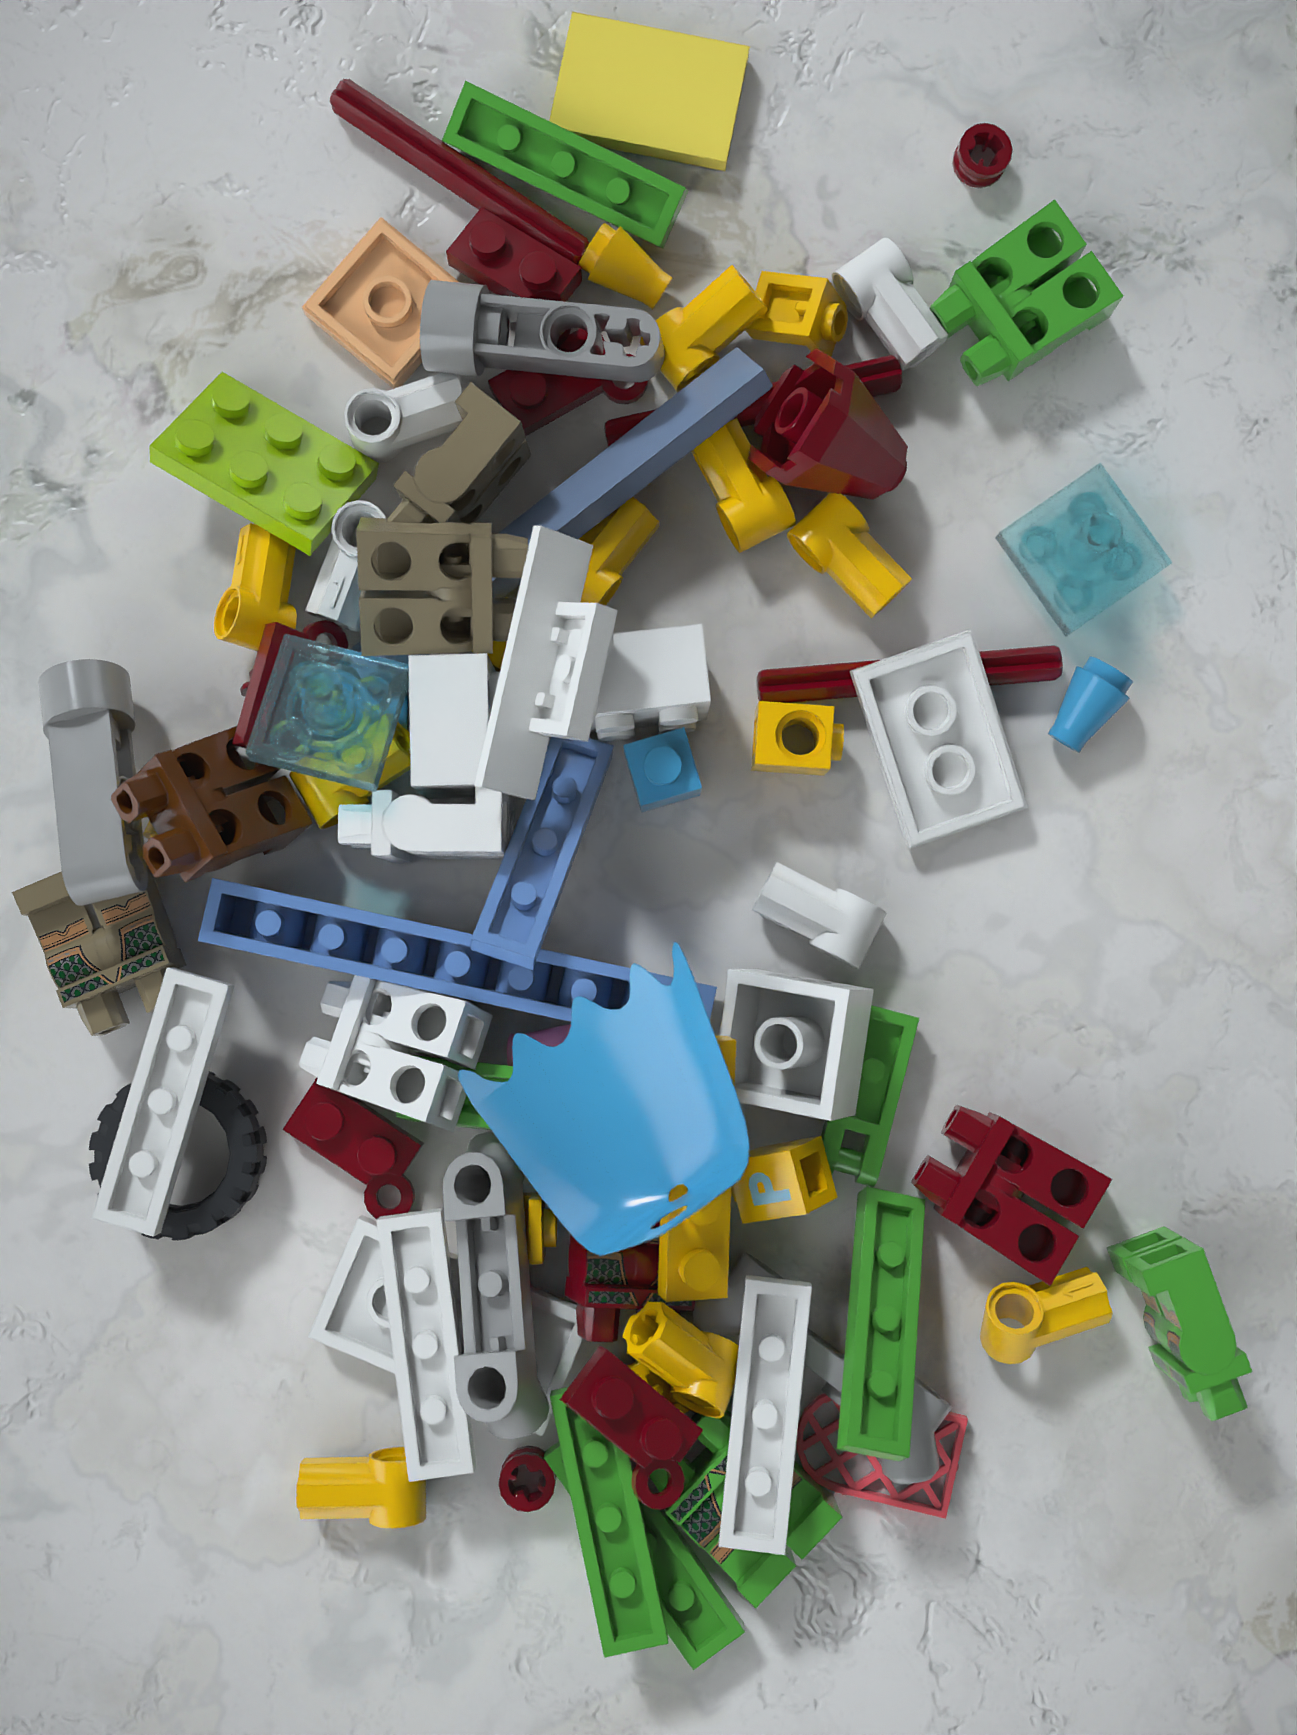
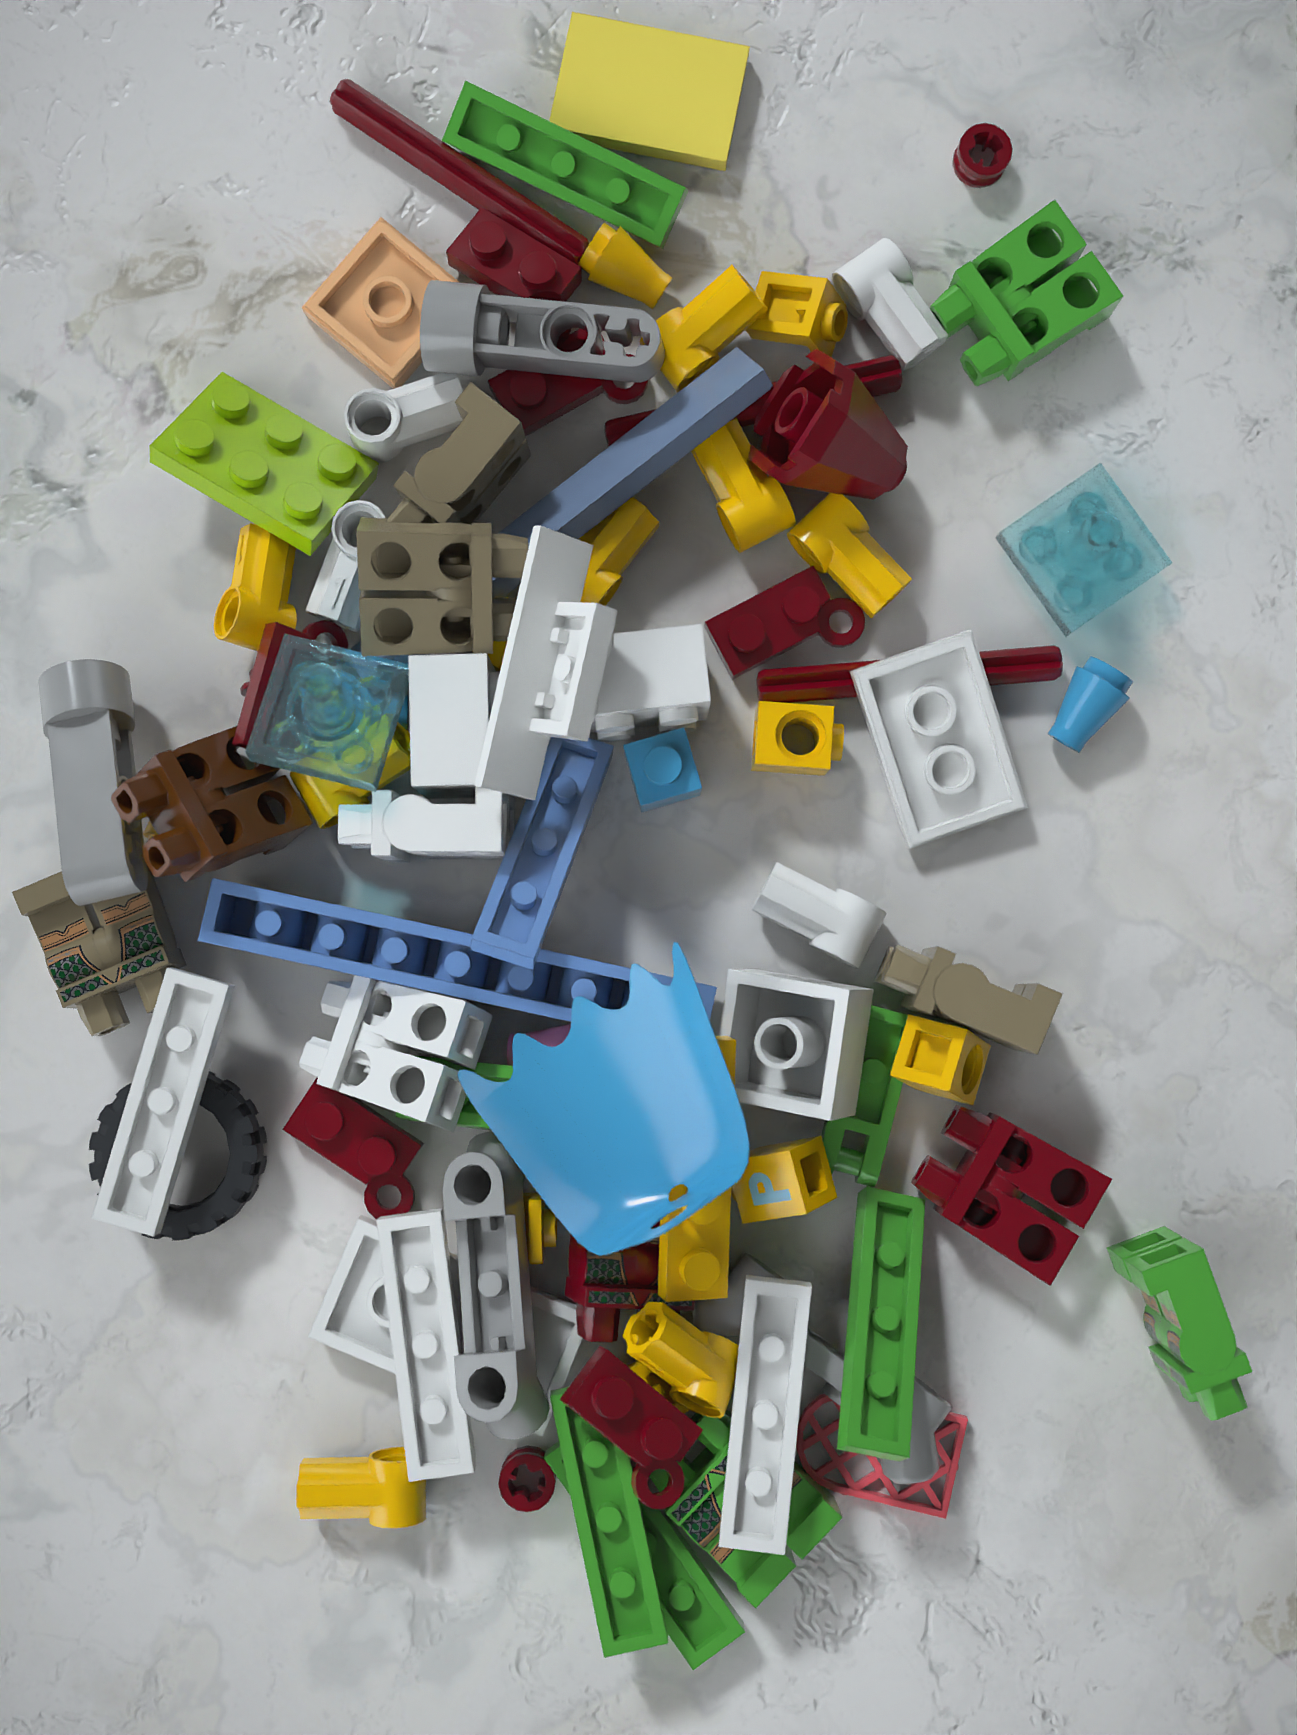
yellow piece [980,1266,1113,1364] -> none
none -> dark red hinge [704,565,865,680]
none -> dark tan hips [874,945,1063,1055]
none -> yellow brick [890,1014,991,1106]

